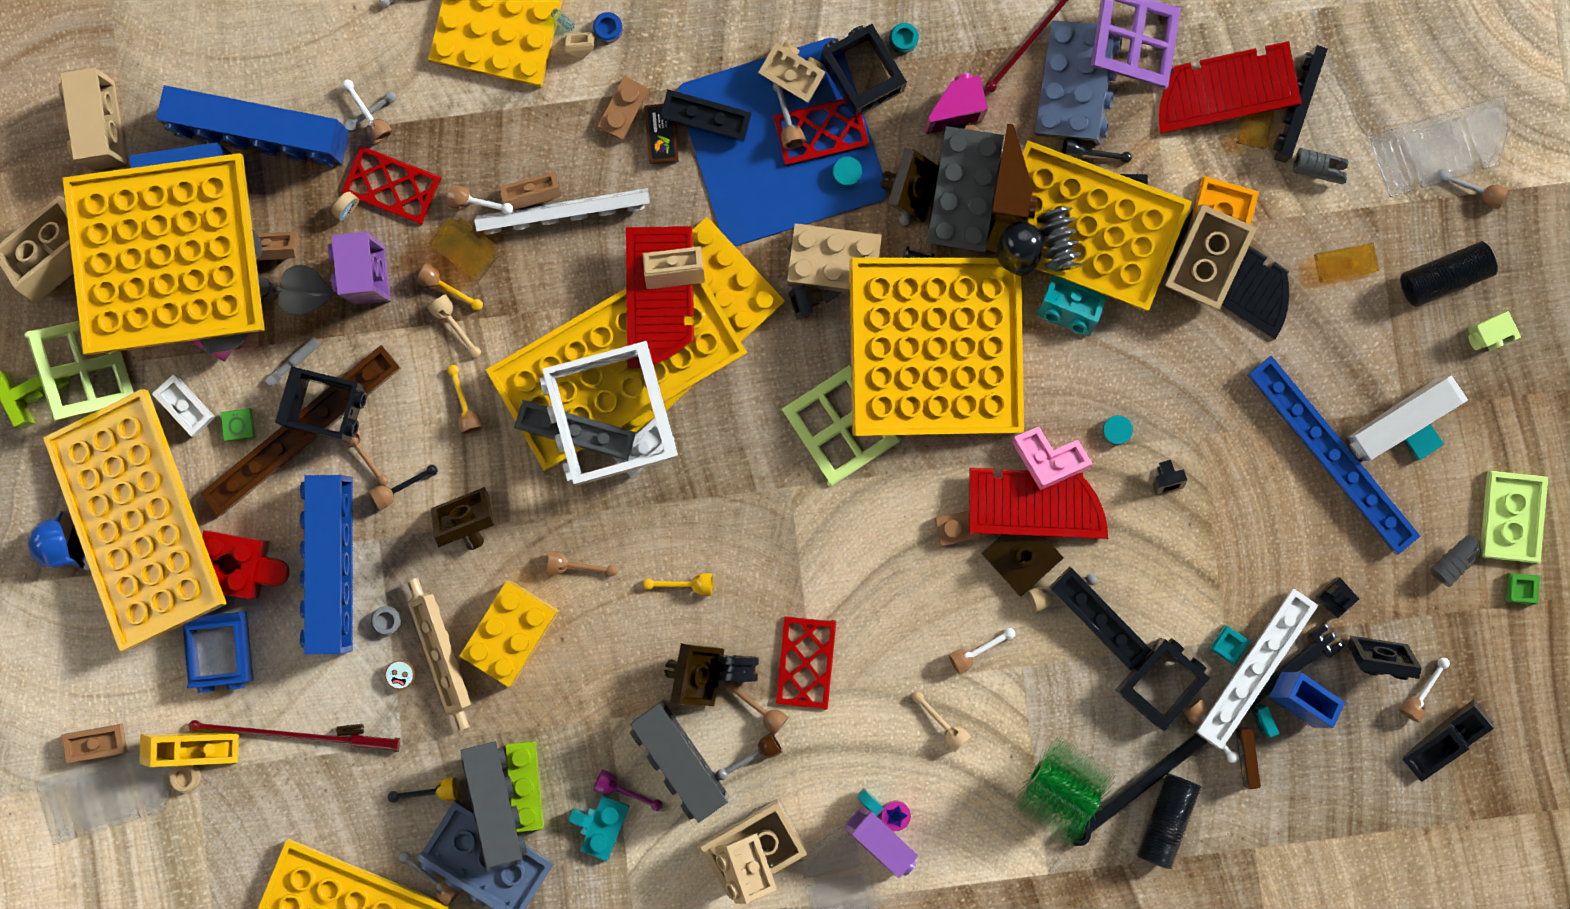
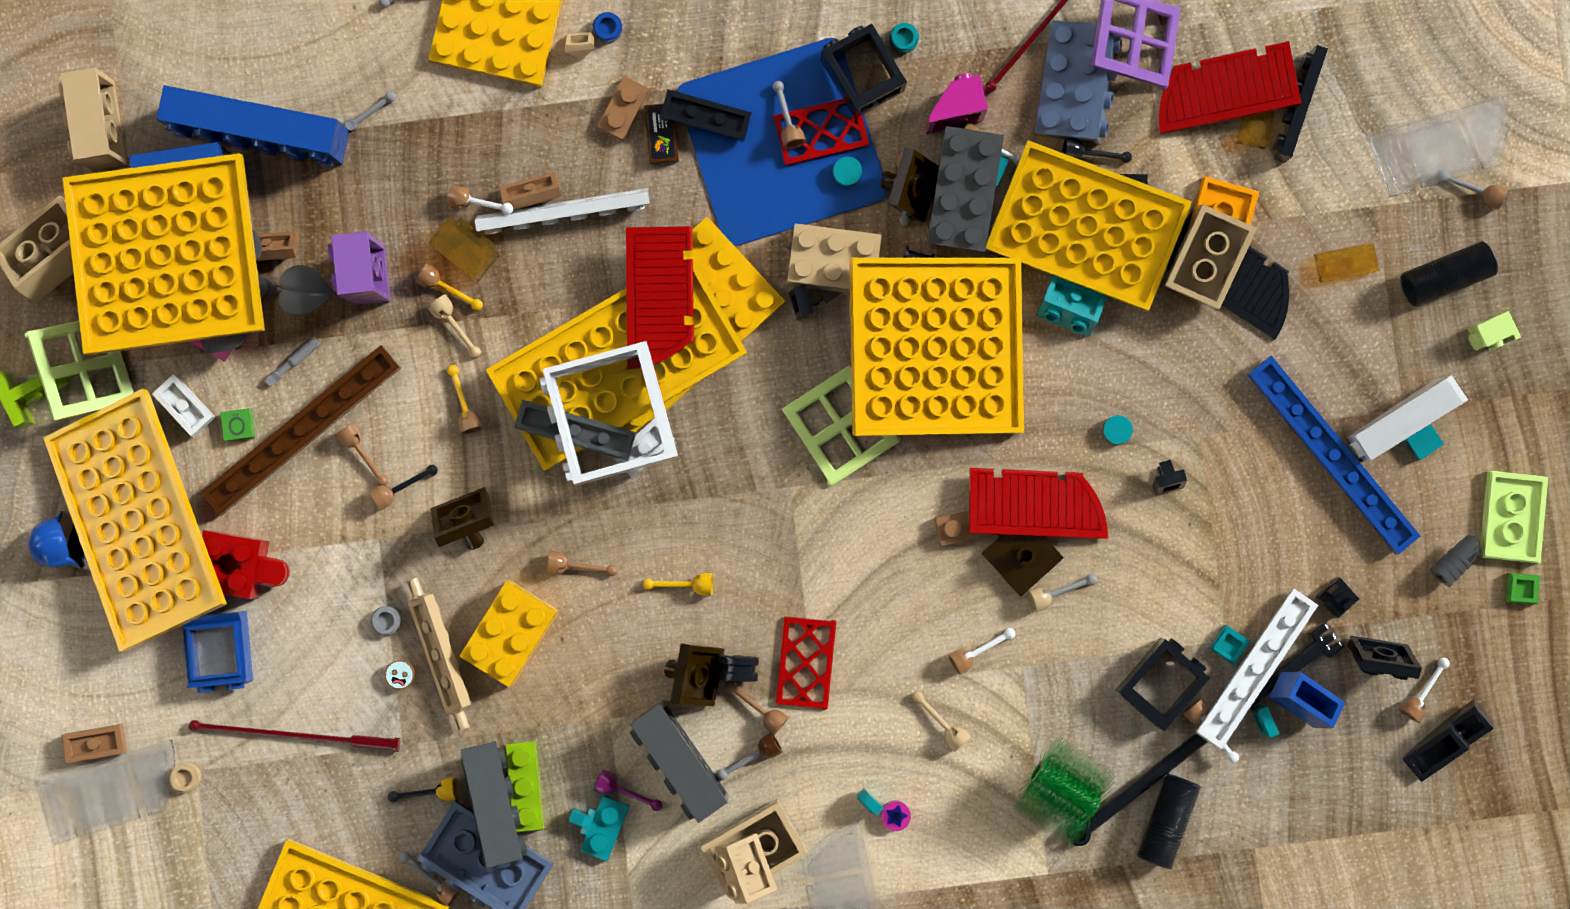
yellow slope [139,733,239,767] -> none
black window [275,366,367,444] -> none
blue brick [300,475,353,654] -> none
tan tile [331,192,359,221] -> none
dark brown piece [336,724,364,736] -> none
red window [341,145,442,225] -> none
hinge [342,80,393,144] -> none
clear light blue piece [551,8,575,31] -> none
tan slope [642,246,705,289] -> none
tan bracket [758,42,827,103] -> none
medium lavender slope [843,806,918,878] -> none
reddish brown slope [992,123,1038,223] -> none
black helmet [997,221,1043,276] -> none
bright pink plate [1012,427,1092,490] -> none
dark grey piece [1036,207,1083,271] -> none
black plate [1049,566,1152,670] -> none
reddish brown tile [1235,727,1261,789] -> none
dark grey hinge [1293,148,1348,184] -> none

